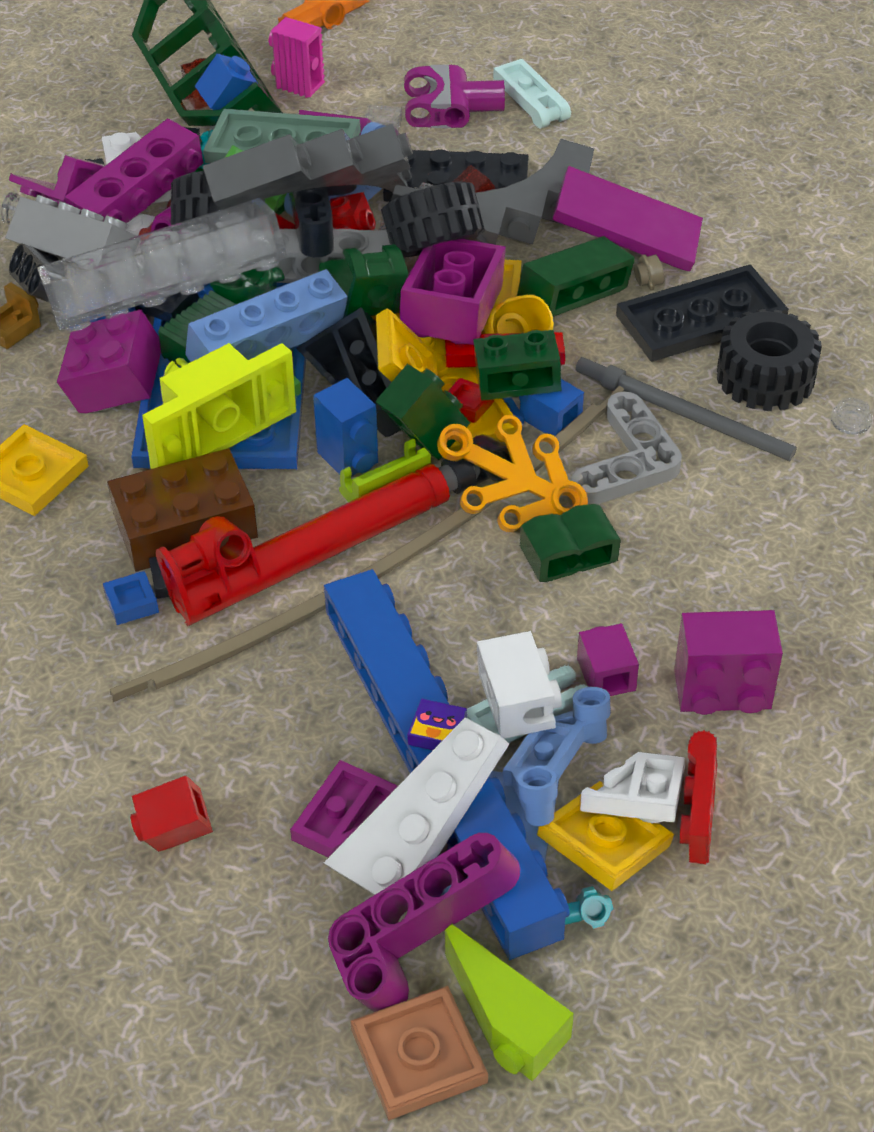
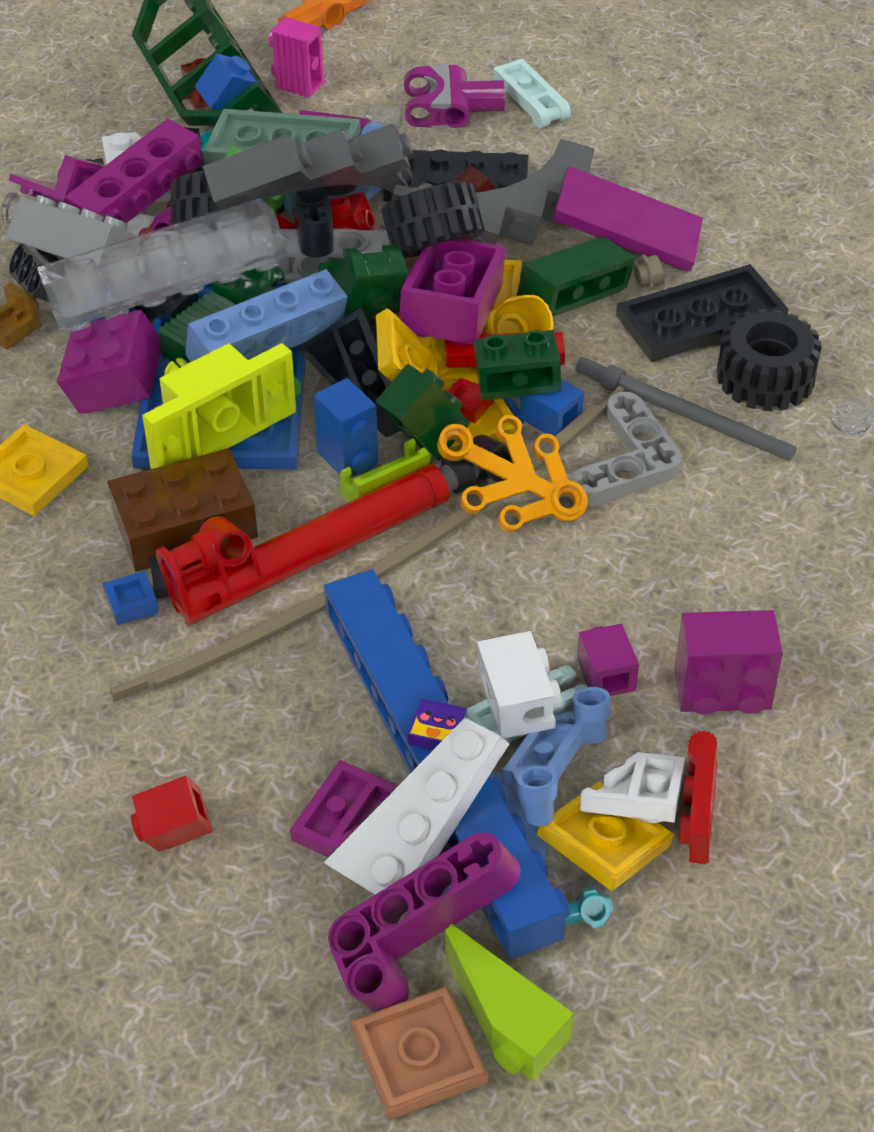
dark green brick [520,504,621,582] -> none

